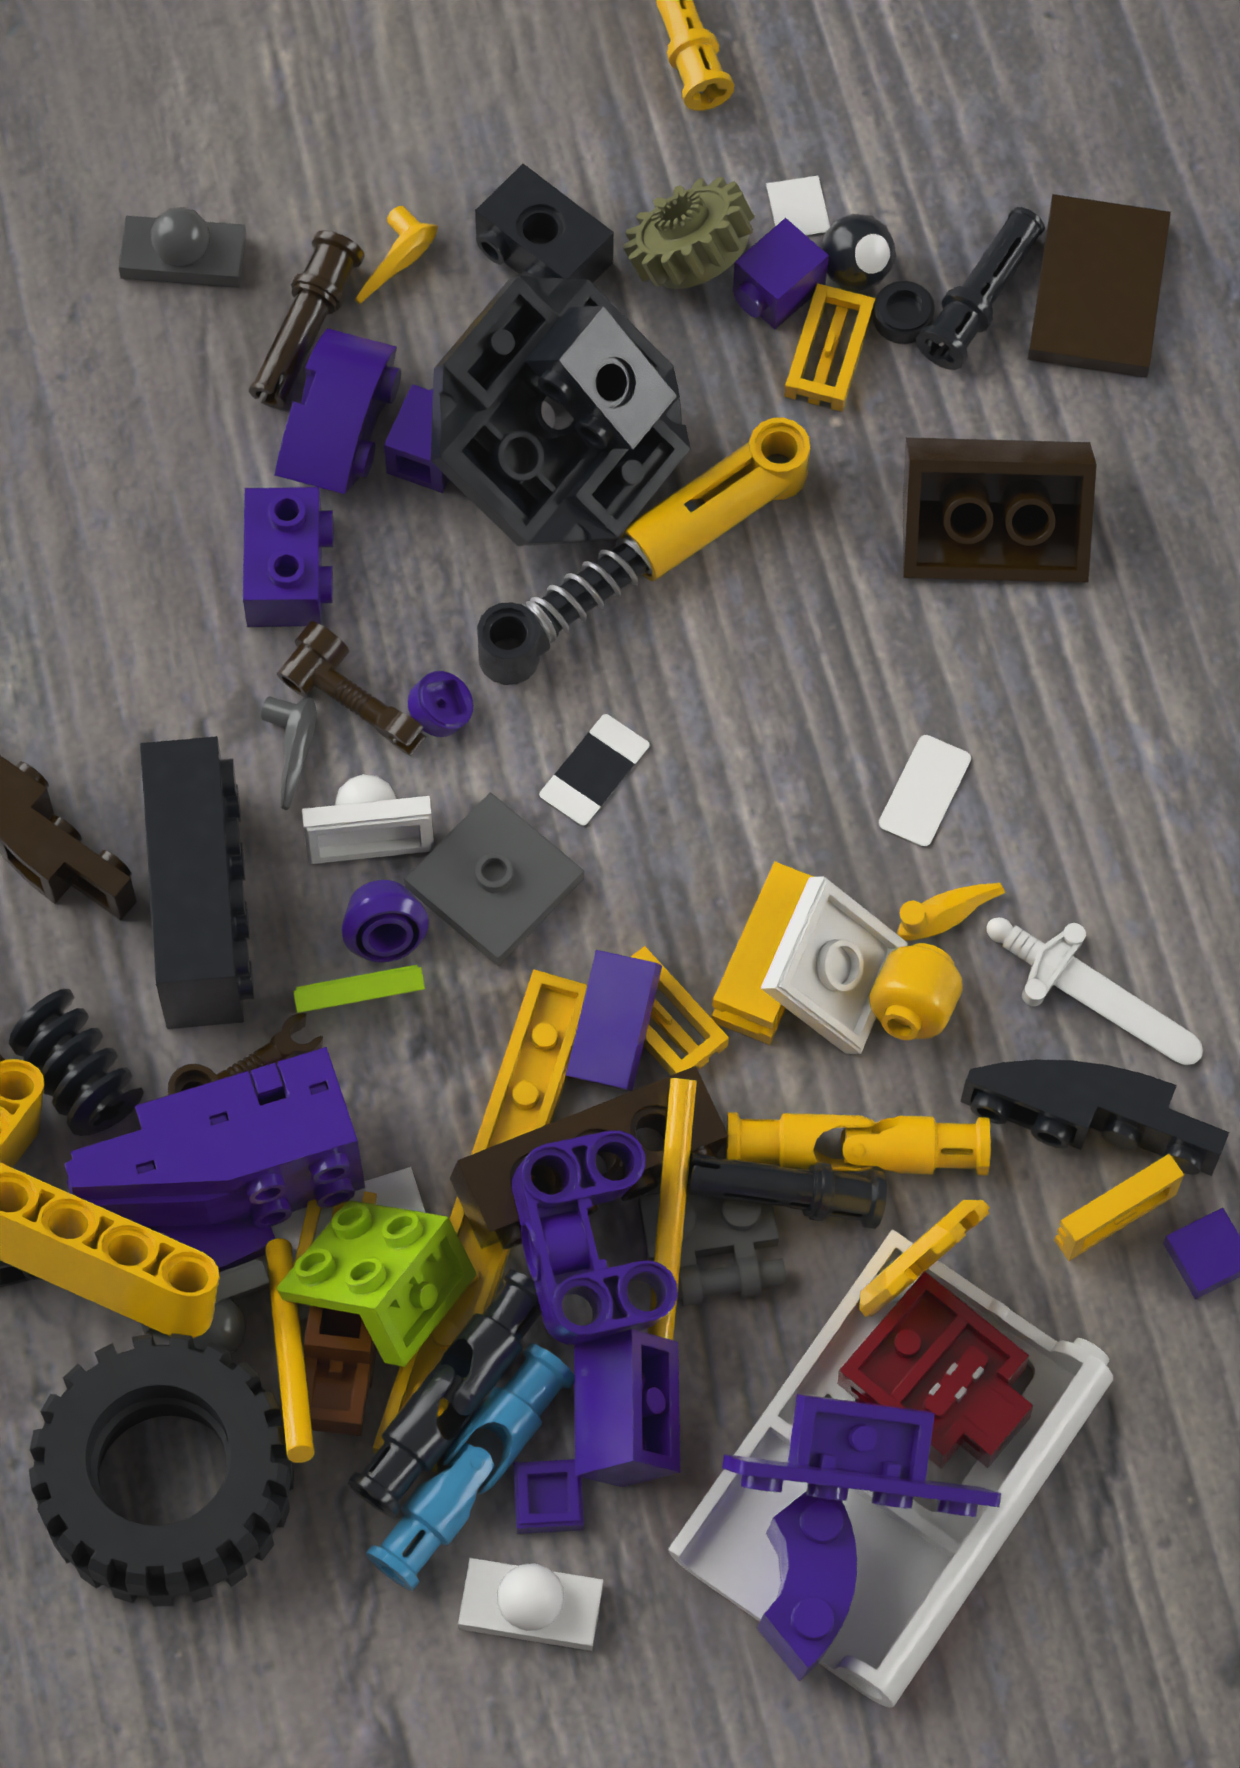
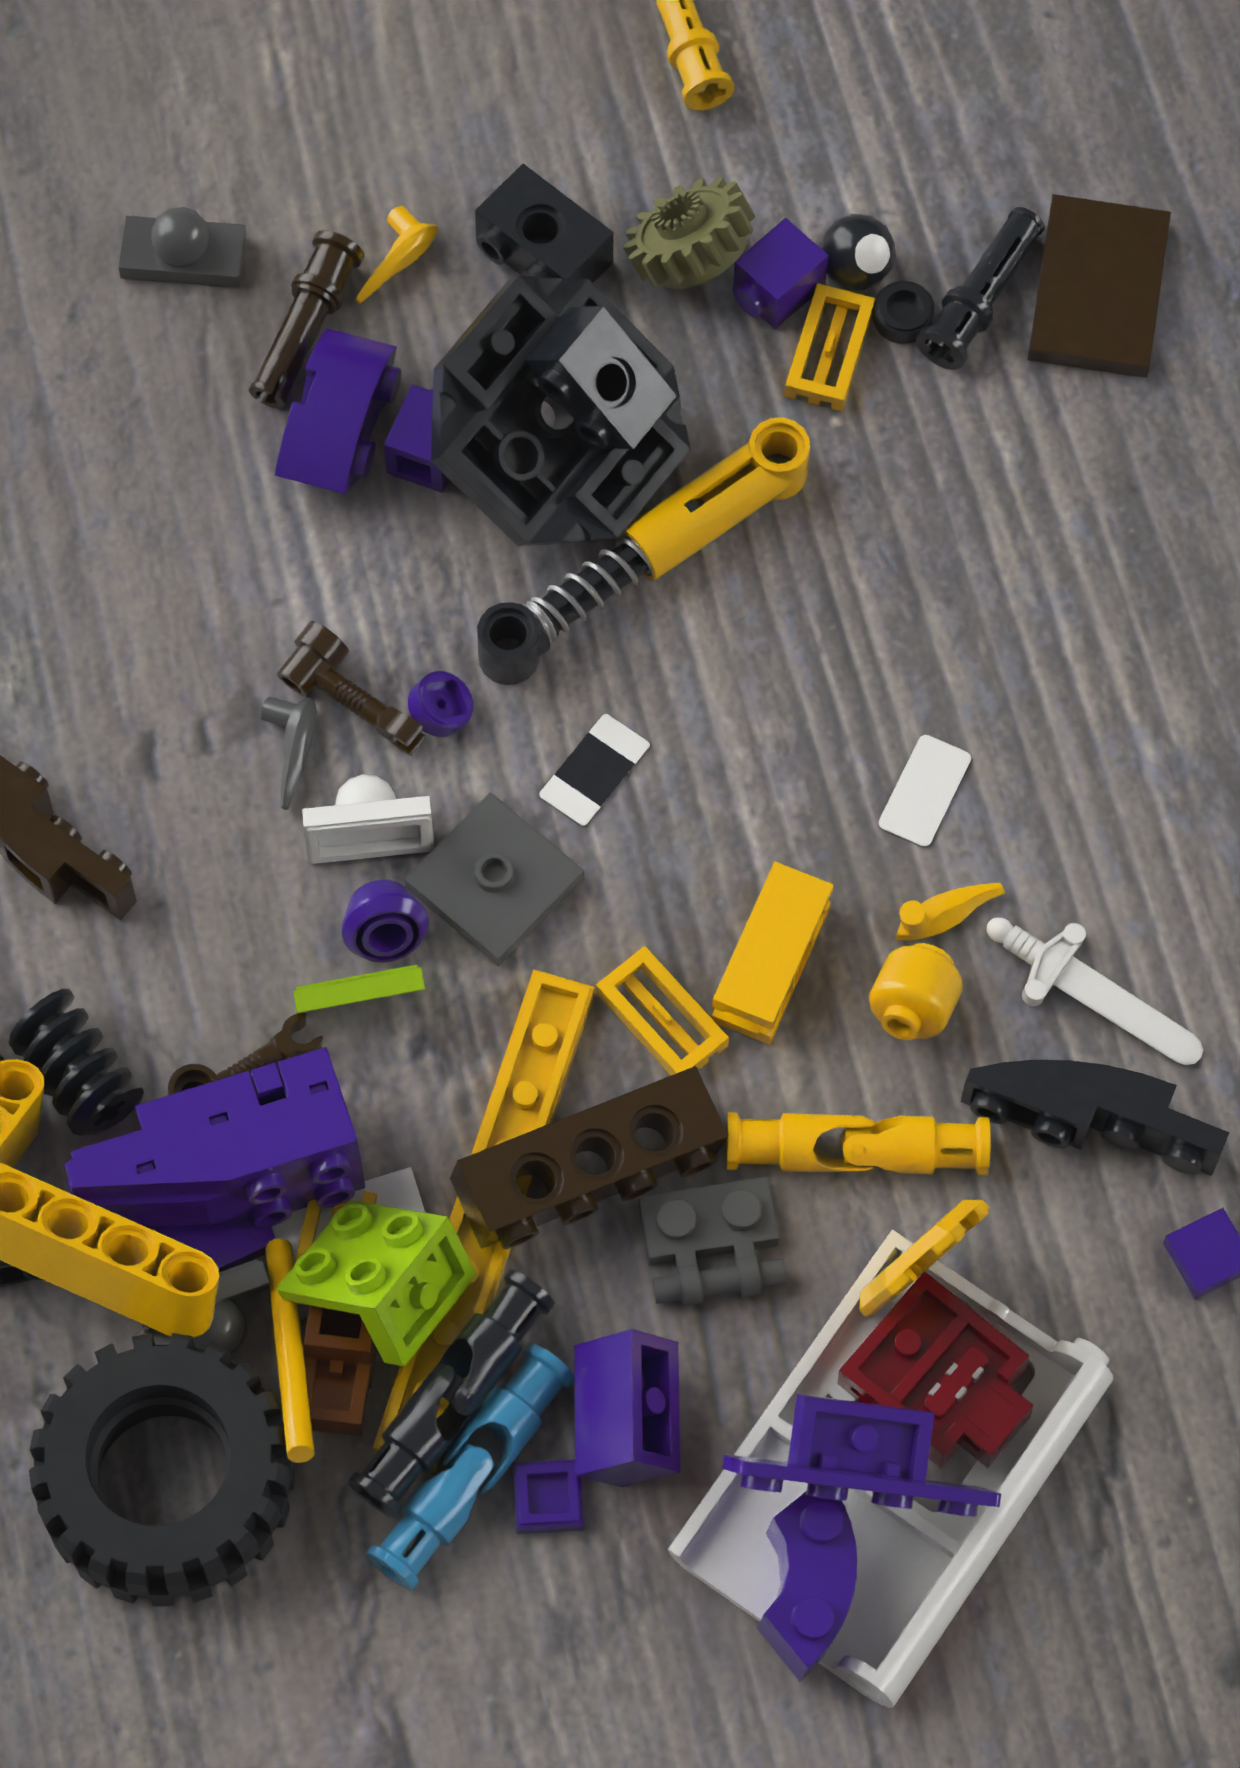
black brick [140,736,254,1029] -> none
dark purple brick [243,487,334,627] -> none
white tile [458,1558,603,1651] -> none
dark purple beam [512,1131,678,1345] -> none
dark purple tile [566,950,662,1091] -> none
yellow bar [647,1078,697,1340] -> none
black pin [687,1153,887,1229] -> none
white tile [760,876,908,1054] -> none
white sticker [766,176,830,236] -> none
dark brown slope [903,437,1097,583] -> none
yellow tile [1054,1154,1184,1261] -> none

